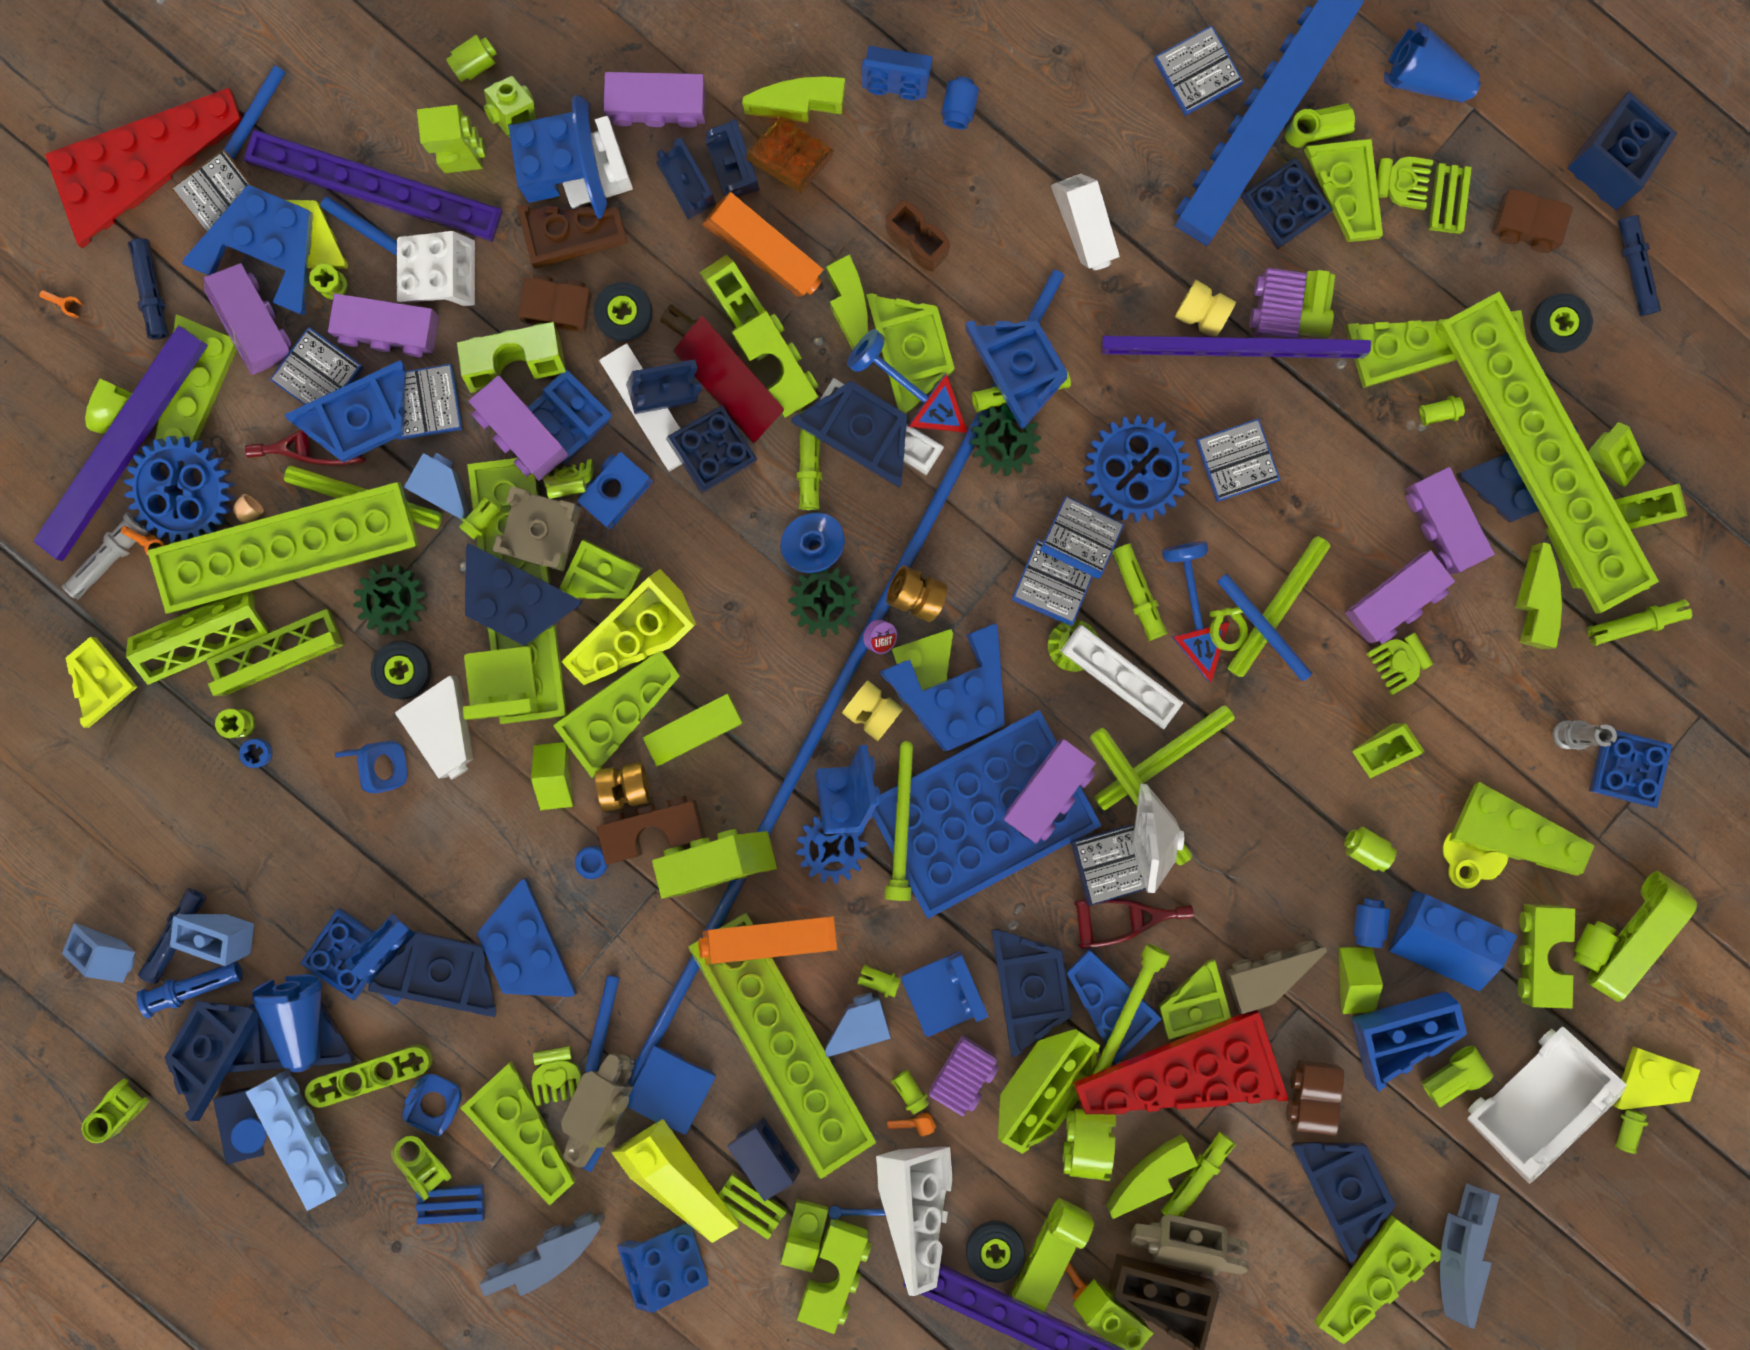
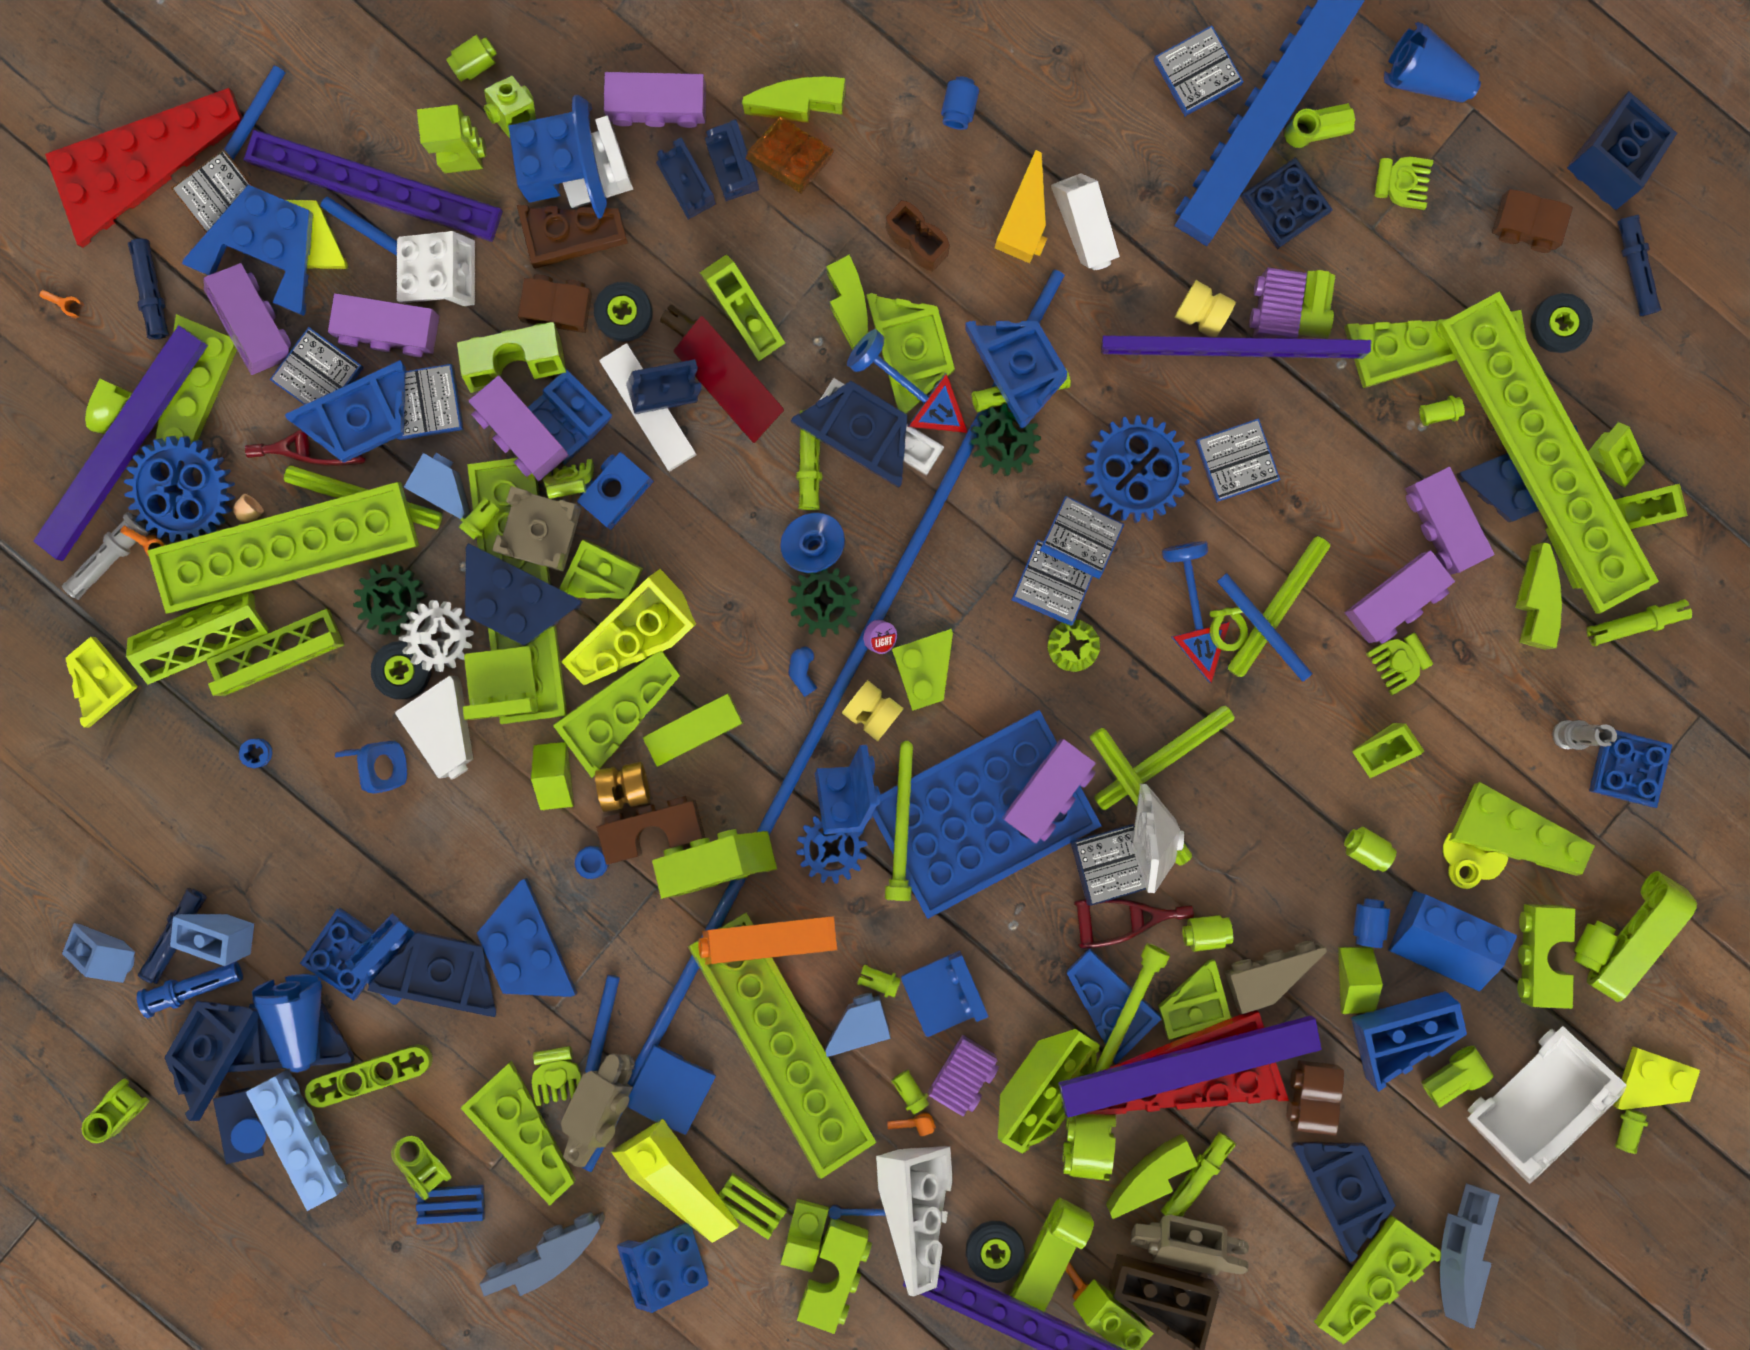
lime bush [215,709,255,738] -> none
lime bush [309,263,348,300] -> none
blue piece [402,1073,462,1136] -> none
dark blue tile [666,405,757,494] -> none
orange slope [701,192,824,297] -> none
dark blue hinge [727,1117,800,1202] -> none
lime arch [731,311,819,418] -> none
blue bracket [862,46,933,101] -> none
blue wing [880,623,1005,751] -> none
pearl gold wheel [886,565,948,622] -> none
dark blue wing [991,929,1072,1057] -> none
white tile [1060,625,1183,729] -> none
lime pin [1112,543,1168,642] -> none
lime wing [1304,139,1383,242] -> none
lime tile [1428,163,1472,234] -> none
none -> white gear [399,600,474,672]
none -> blue arm [788,646,817,697]
none -> yellow slope [995,150,1048,263]
none -> dark purple tile [1058,1015,1322,1118]
none -> lime brick [1182,915,1233,952]

